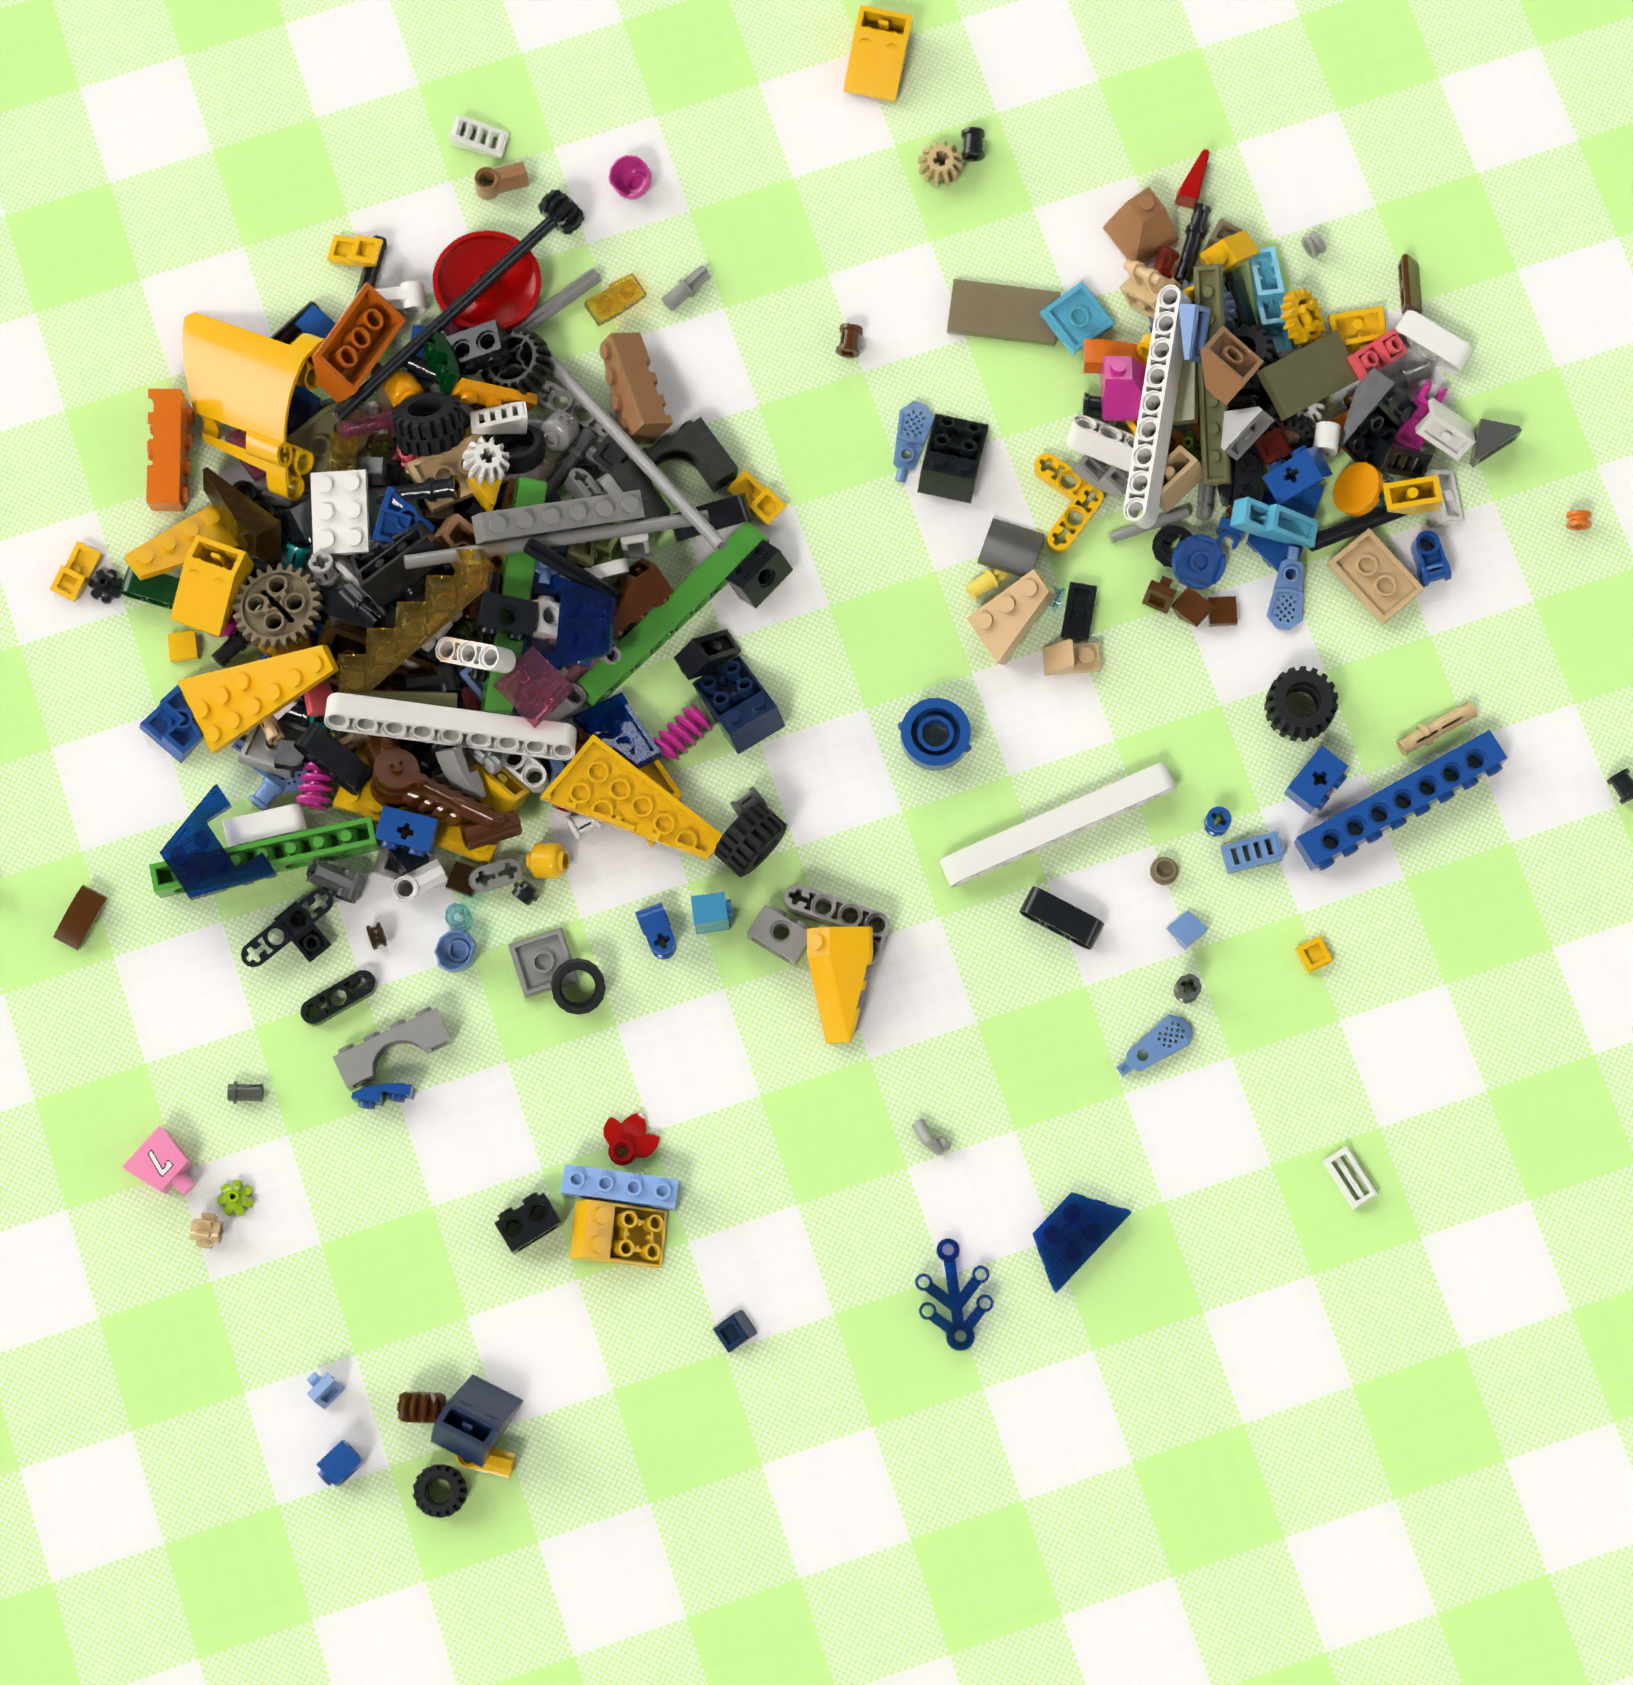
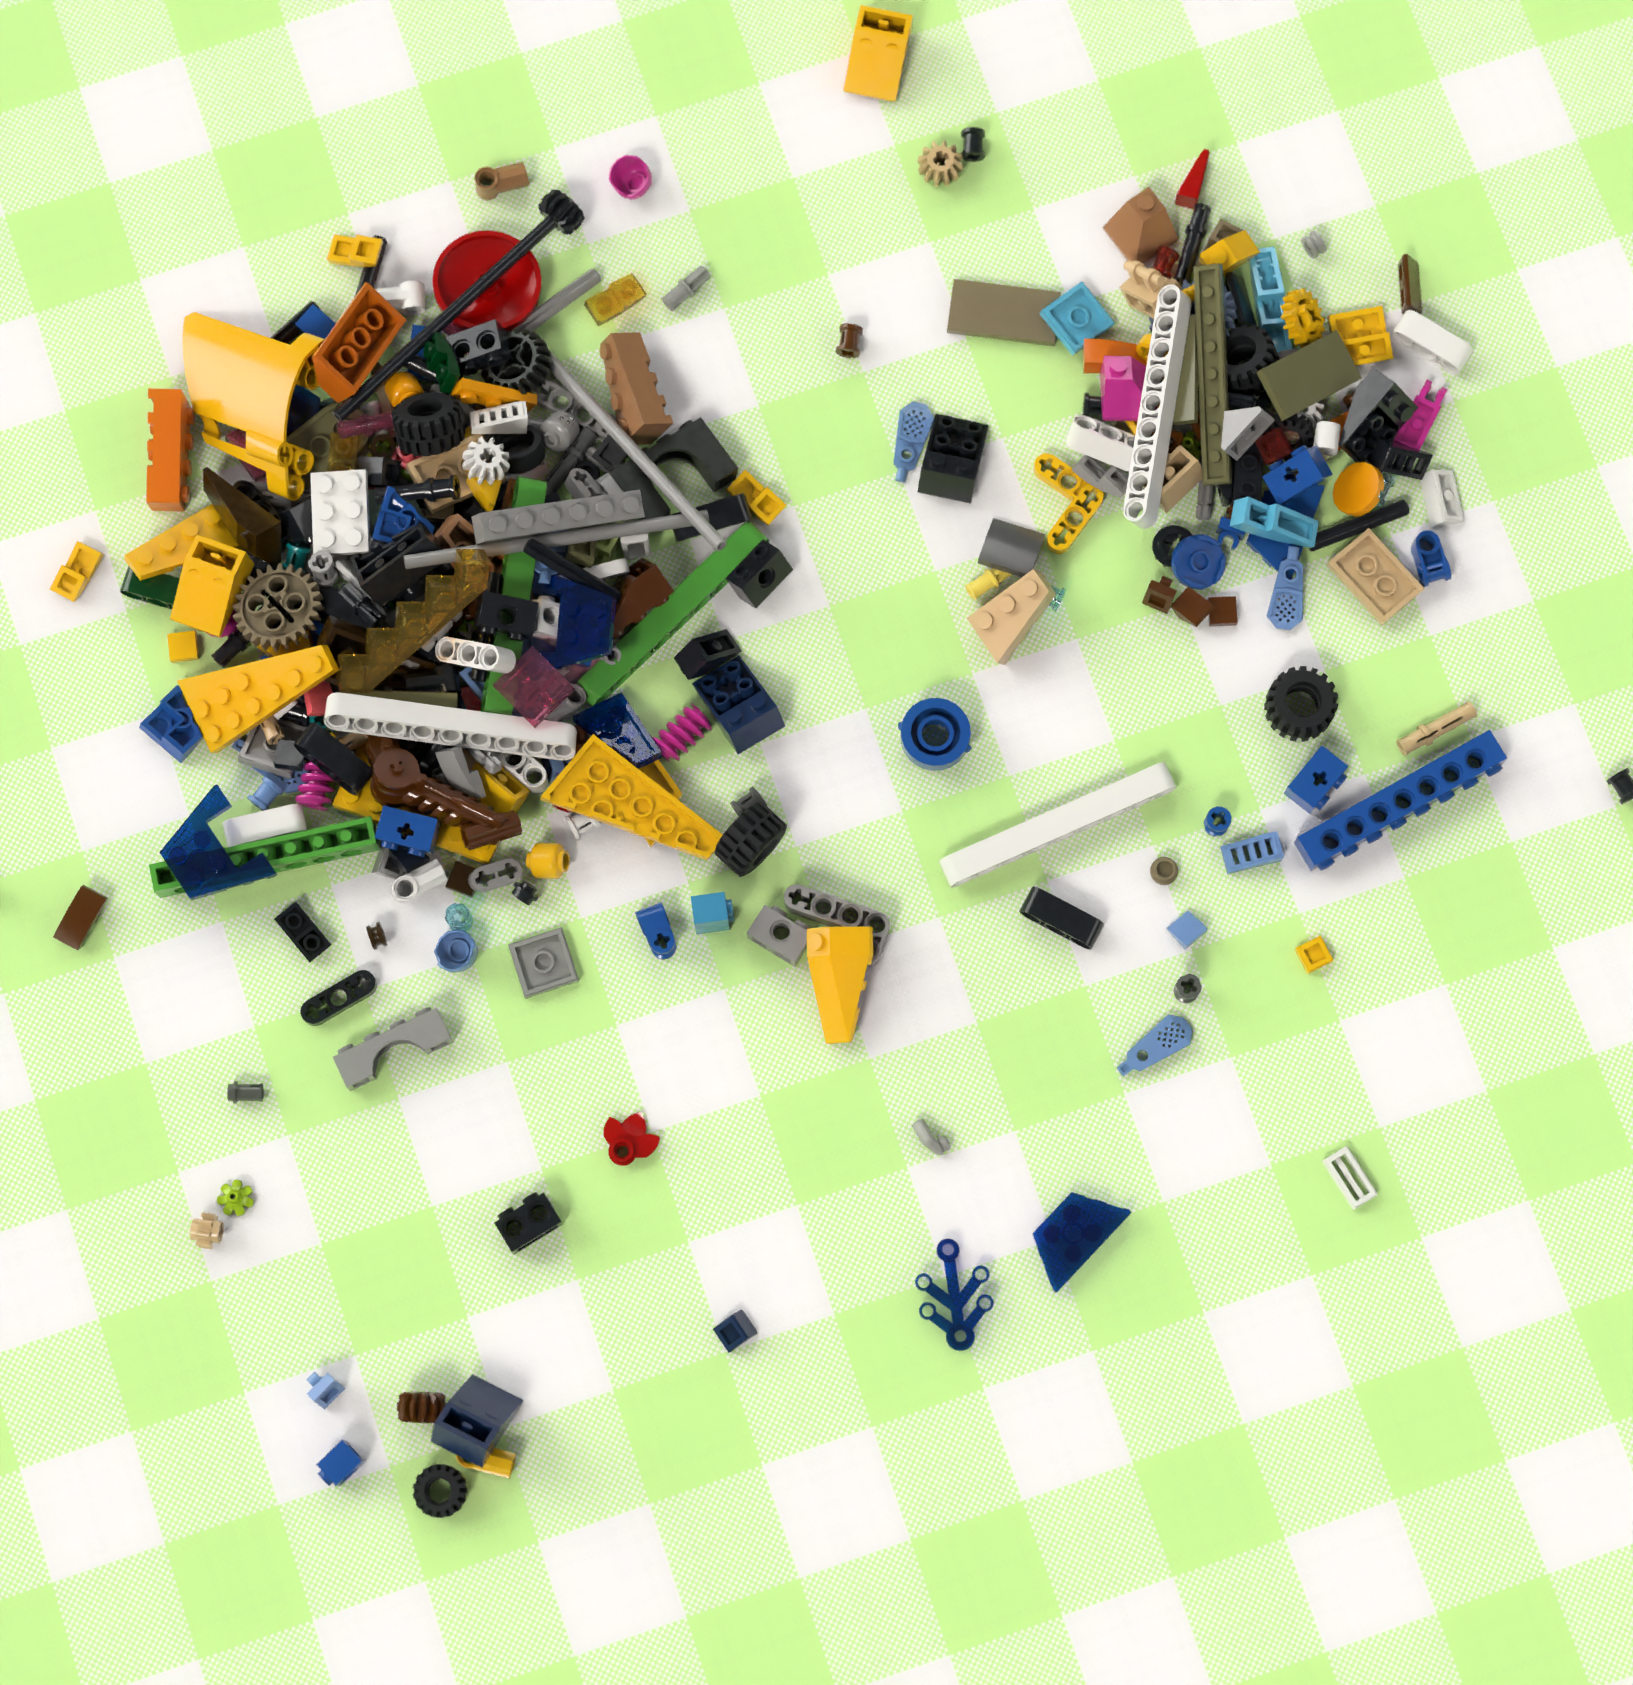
black plant [89,569,123,604] -> none
bright pink torso [122,1126,196,1196] -> none
black beam [241,888,334,967] -> none
dark grey piece [306,858,366,904] -> none
blue slope [351,1083,415,1110] -> none
white slope [449,114,510,159] -> none
black tyre [551,958,606,1015] -> none
light blue brick [560,1164,680,1212] -> none
yellow slope [569,1199,668,1268] -> none
tan slope [1043,639,1101,676] -> none
black plate [1061,582,1097,642] -> none
light grey bar [1109,507,1190,543] -> none
medium blue slope [1179,304,1211,363] -> none
medium nougat slope [1200,325,1264,405] -> none
coral slope [1347,329,1408,381] -> none
yellow slope [1382,475,1443,515] -> none
flat silver axle [1386,362,1432,389] -> none
white panel [1415,398,1476,461] -> none
dark grey slope [1469,419,1522,468] -> none
orange bush [1566,510,1592,530] -> none

